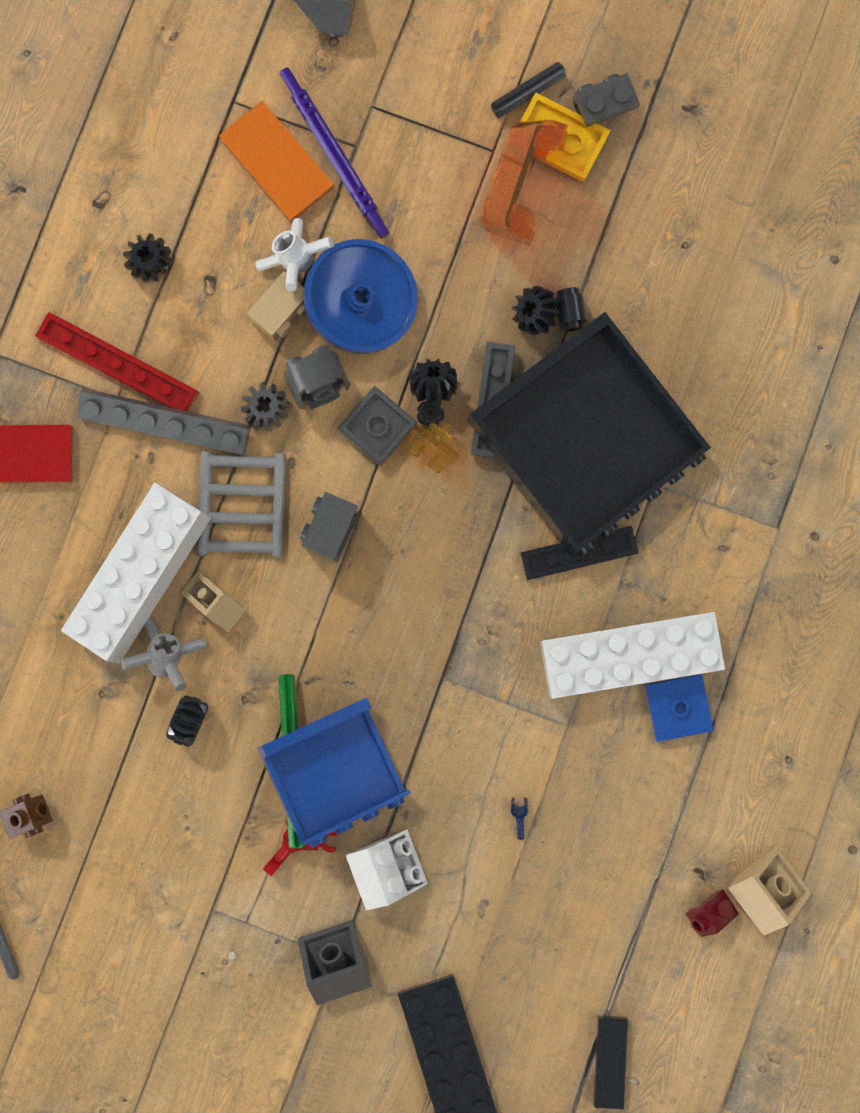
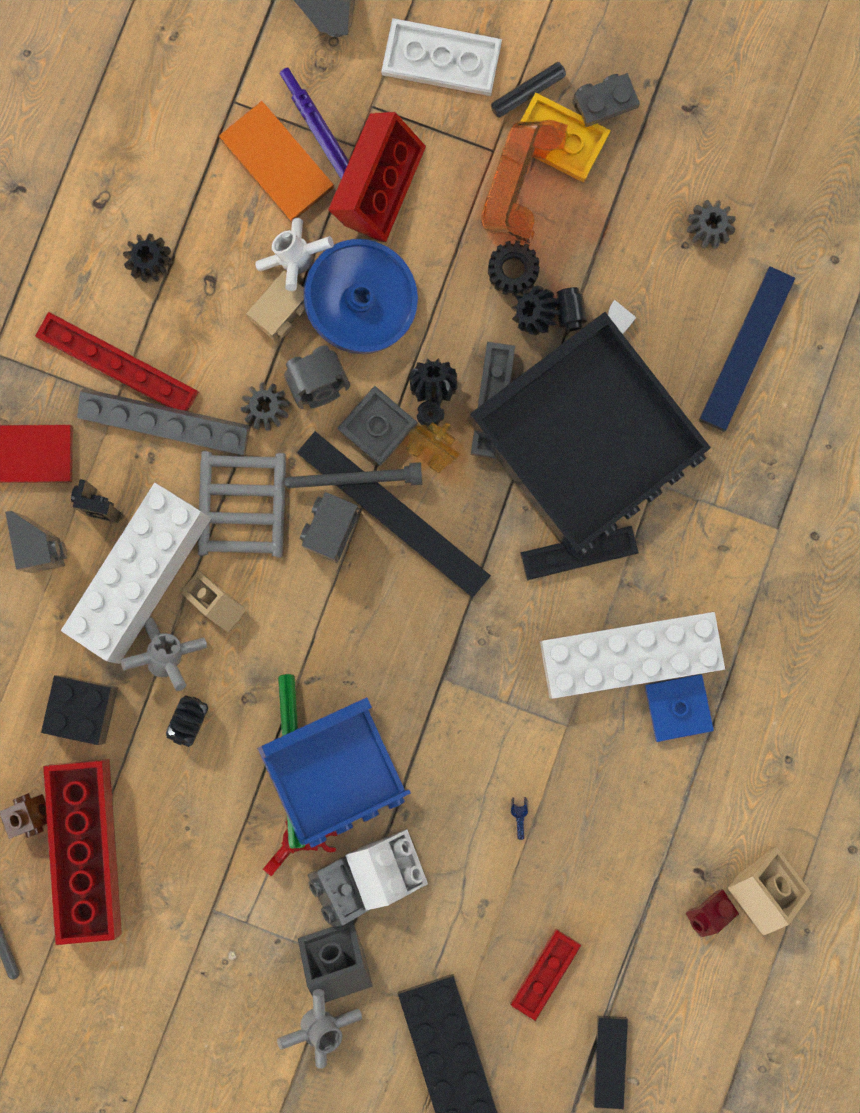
none -> dark grey slope [5,511,67,573]
none -> black brick [41,675,118,745]
none -> red brick [43,759,122,945]
none -> black bracket [71,479,121,523]
none -> light grey bar [277,989,362,1068]
none -> dark grey piece [284,462,422,488]
none -> black tile [297,431,491,598]
none -> dark grey bracket [308,856,371,927]
none -> red slope [328,112,426,242]
none -> white tile [381,18,502,96]
none -> black tyre [488,240,540,296]
none -> red tile [510,929,582,1021]
none -> white tile [608,300,636,334]
none -> dark grey gear [687,200,736,249]
none -> dark blue tile [699,266,795,432]

